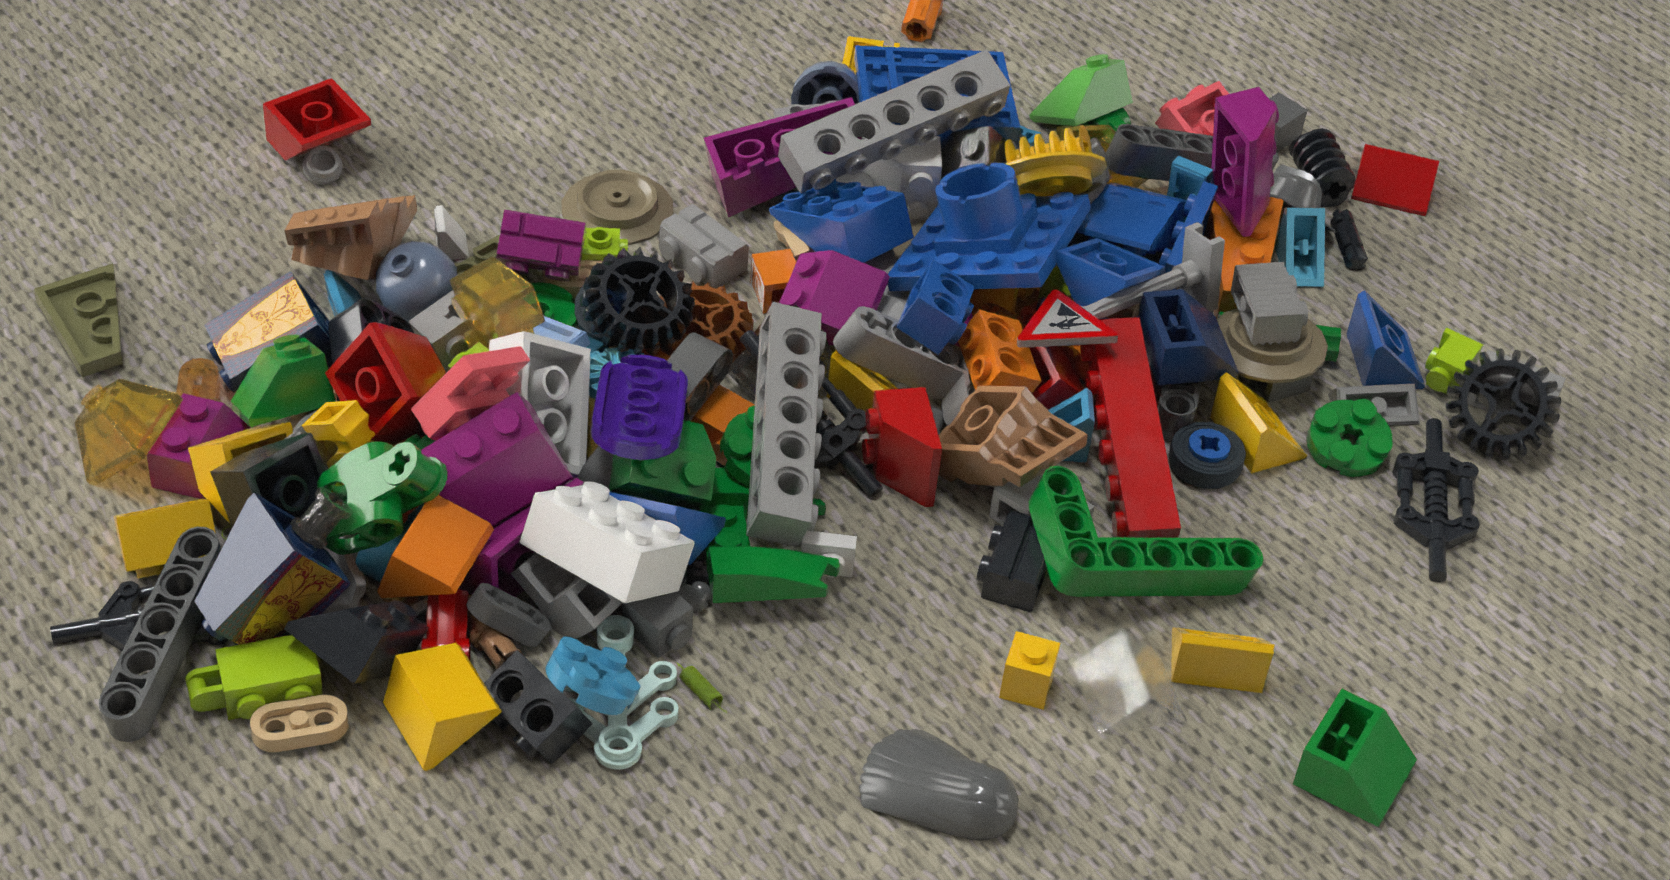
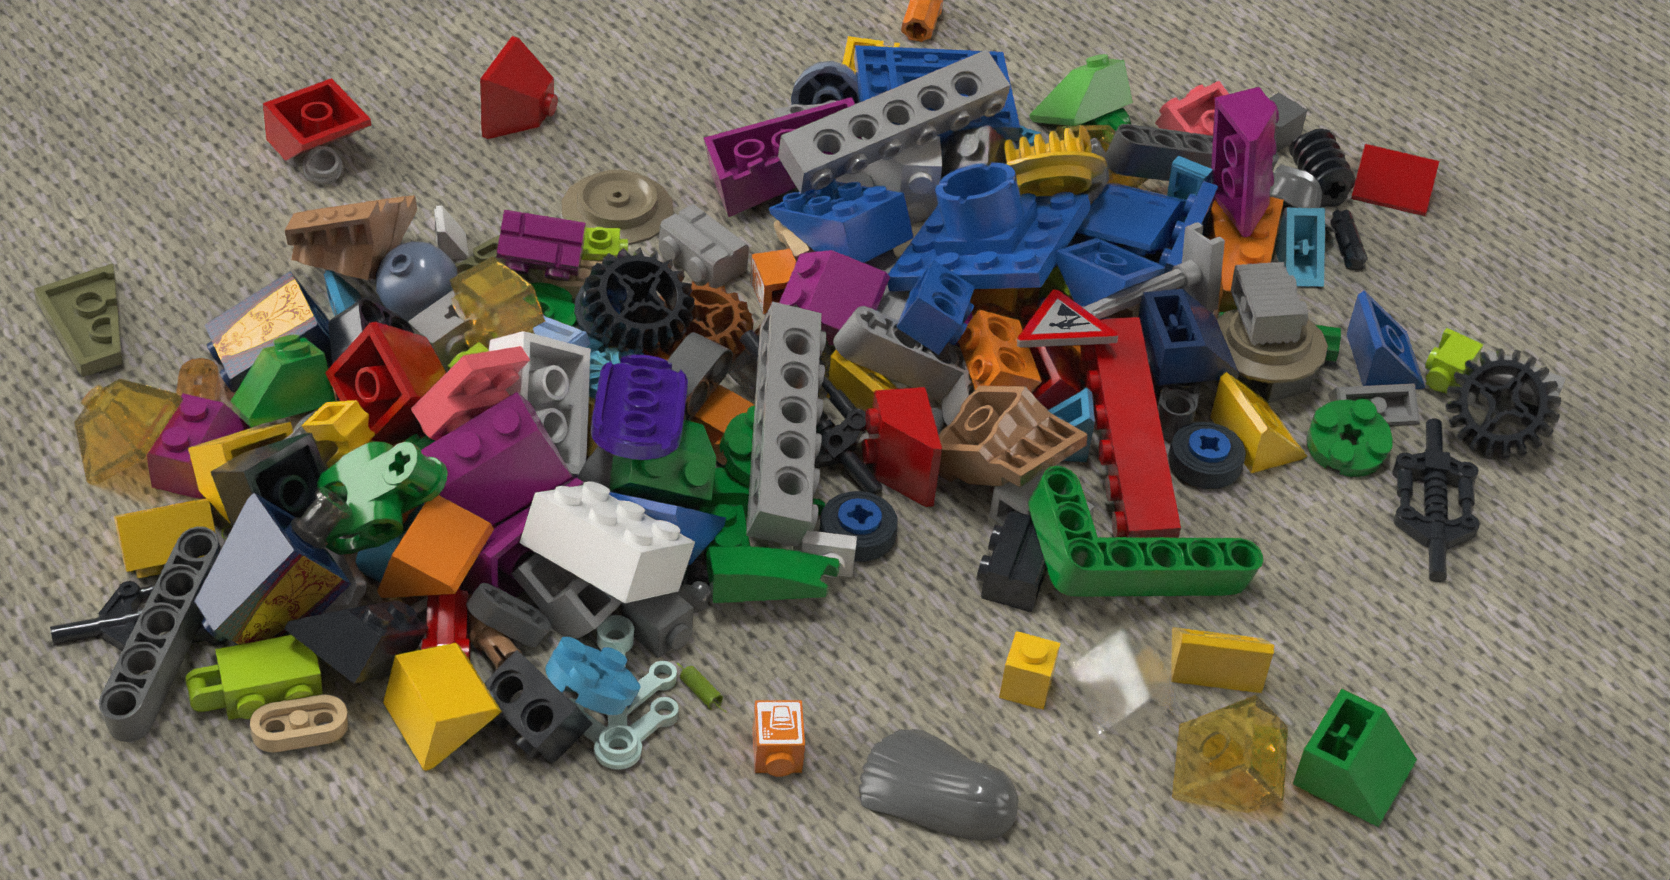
none -> red slope [480,36,558,139]
none -> orange brick [752,700,805,777]
none -> black wheel [819,491,898,562]
none -> clear yellow slope [1172,695,1288,813]

